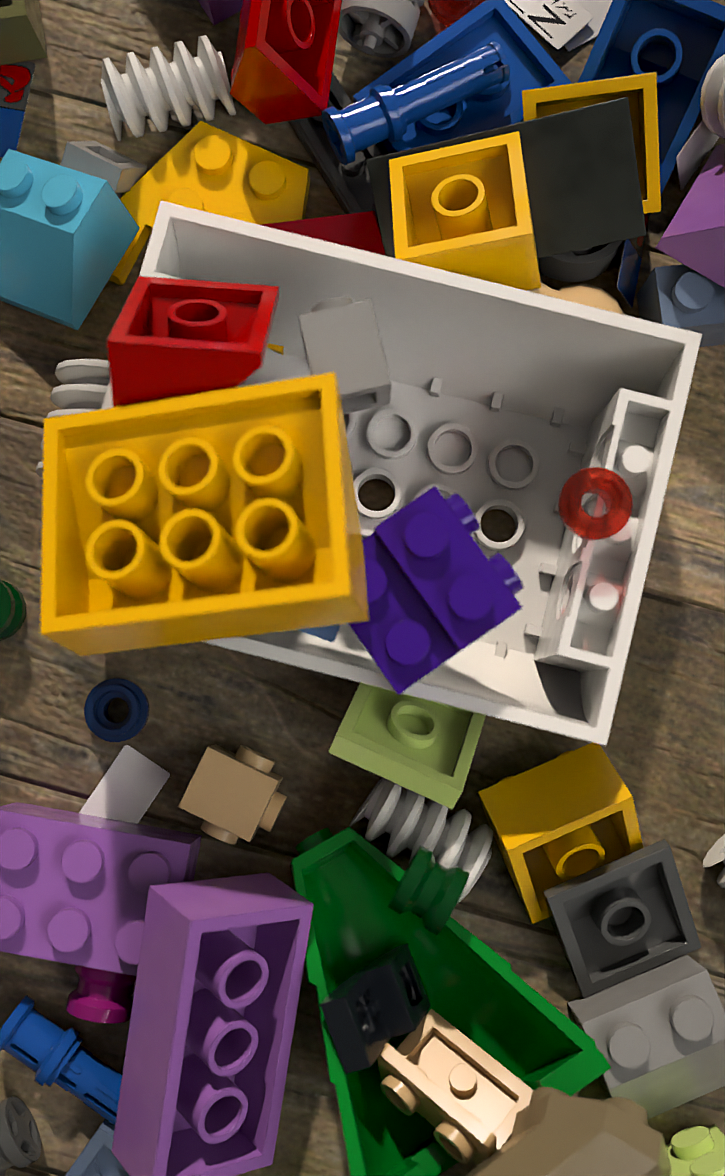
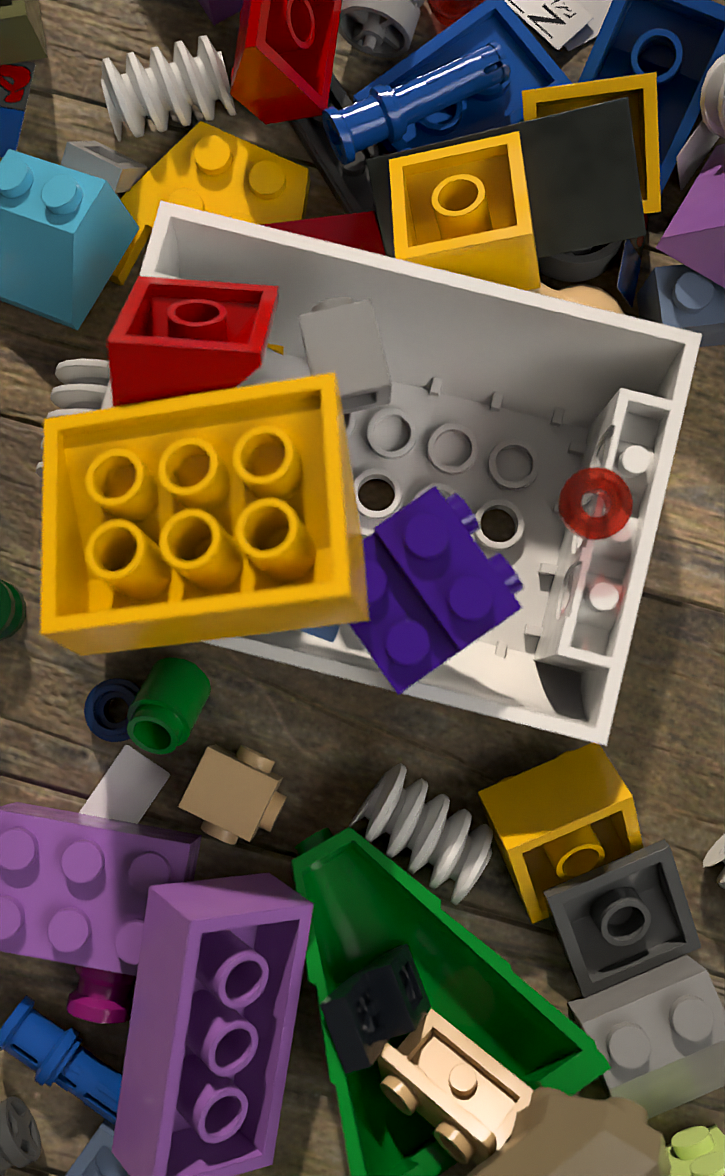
yellowish green plate [328,683,486,810] -> none
dark green wheel [388,845,470,935] -> none
none -> green brick [127,657,211,754]

